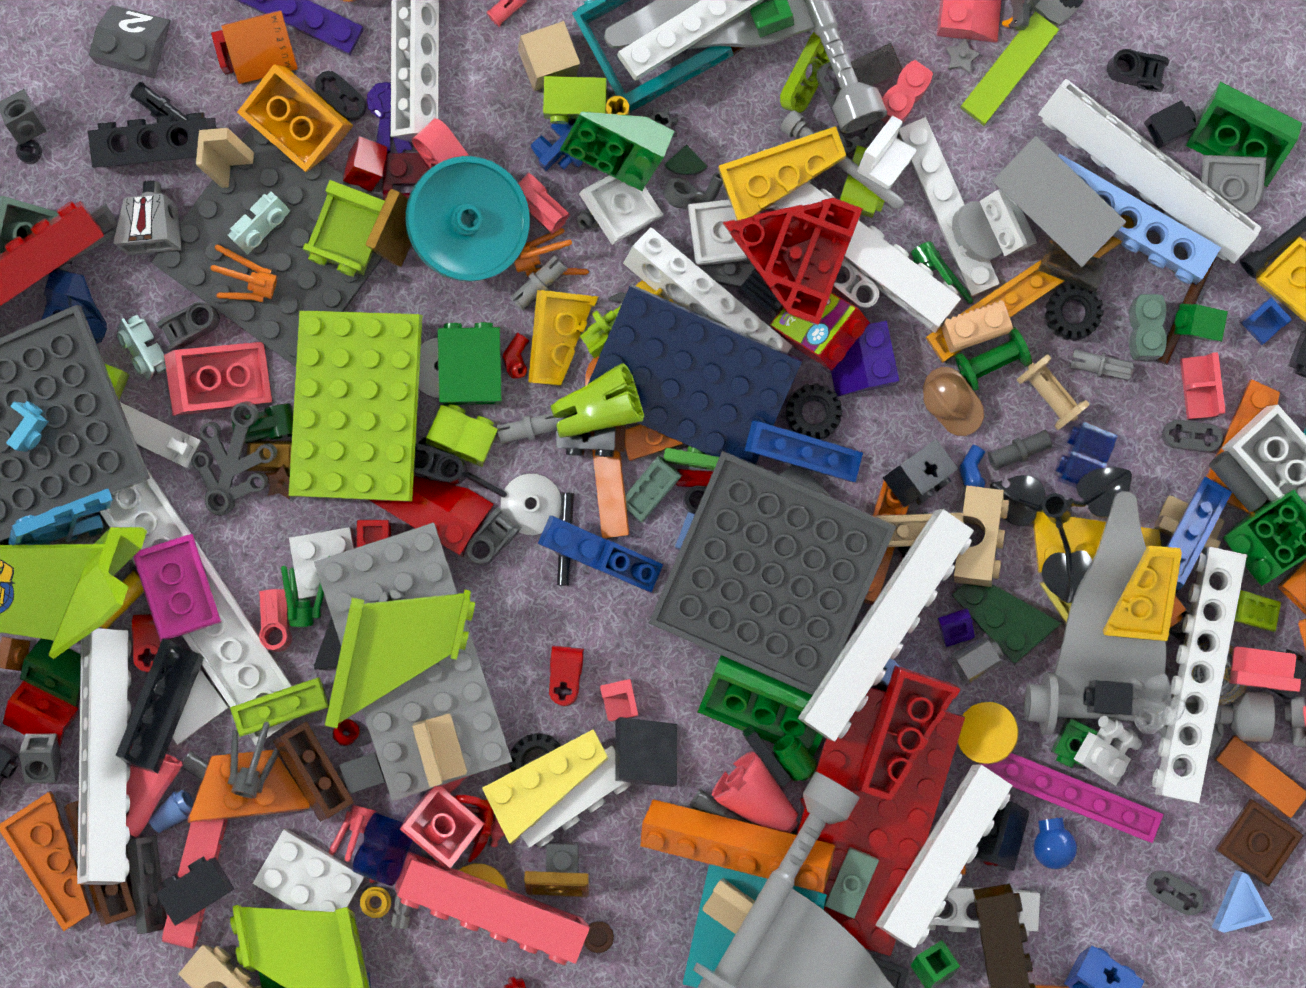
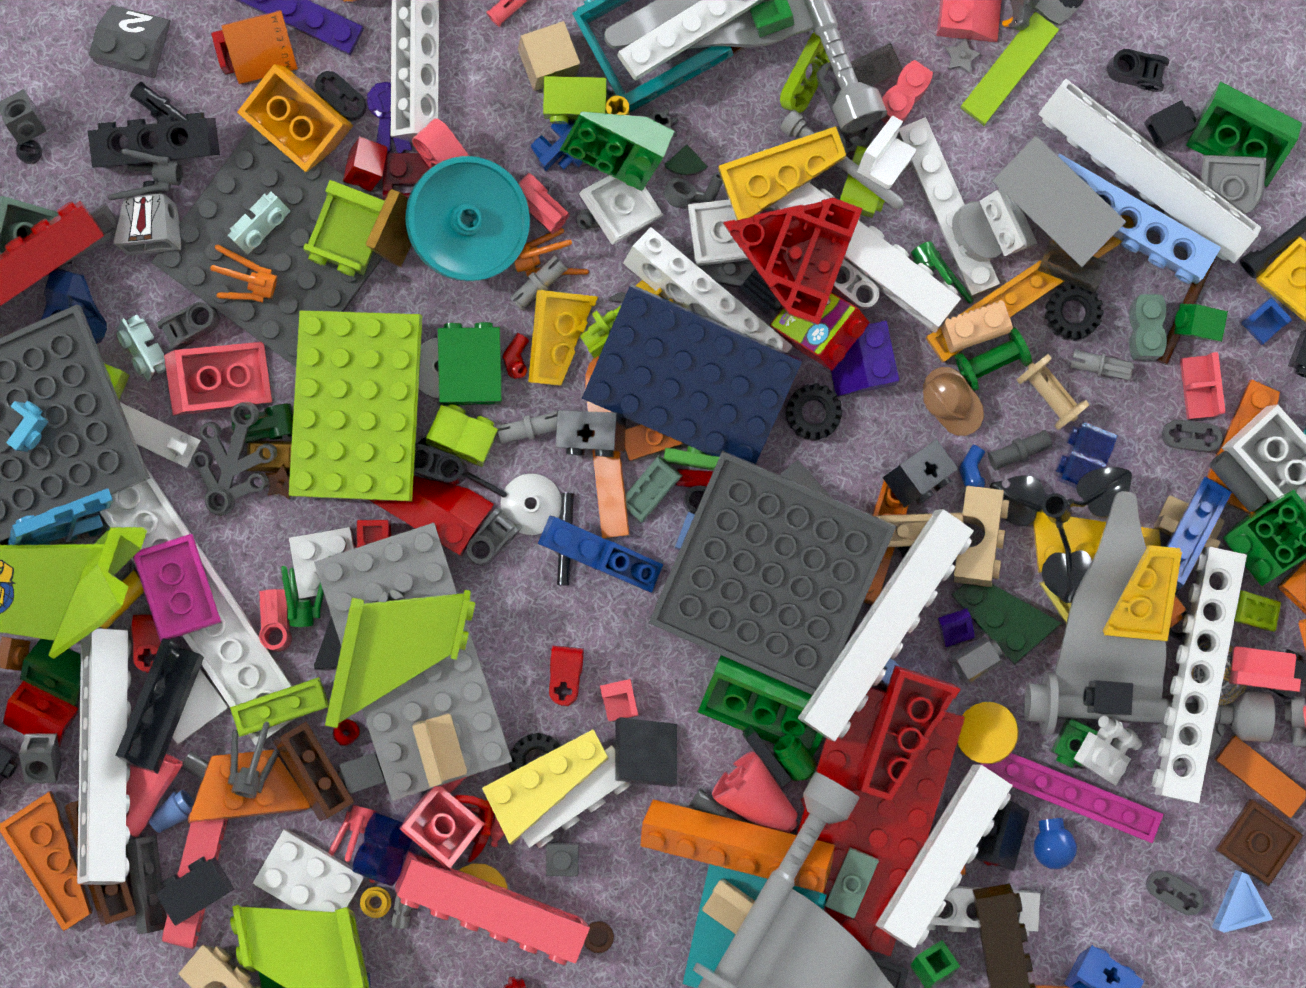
tan panel [196,128,254,188] -> none
pearl gold tile [524,871,589,897] -> none
lime piece [550,363,644,438] -> none
blue plate [745,421,863,483] -> none
clear plate [1129,674,1186,734] -> none
none -> dark grey plant [108,148,183,200]

